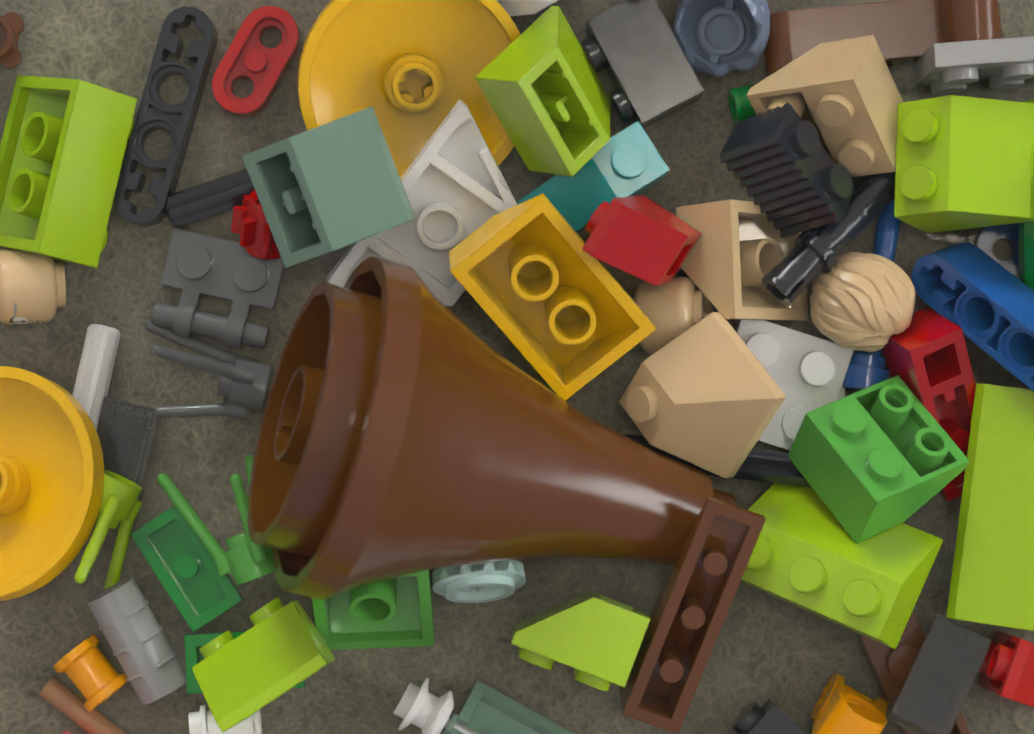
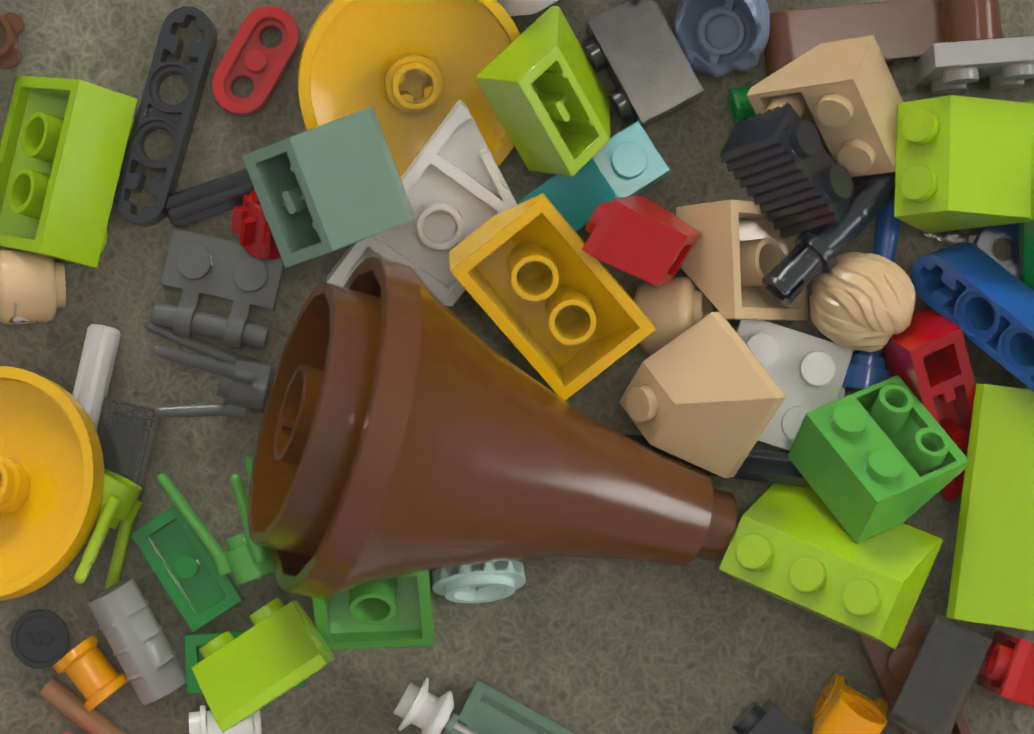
lime slope [511,591,650,692] -> none
reddish brown slope [619,496,766,734] -> none
none -> black piece [11,610,70,668]

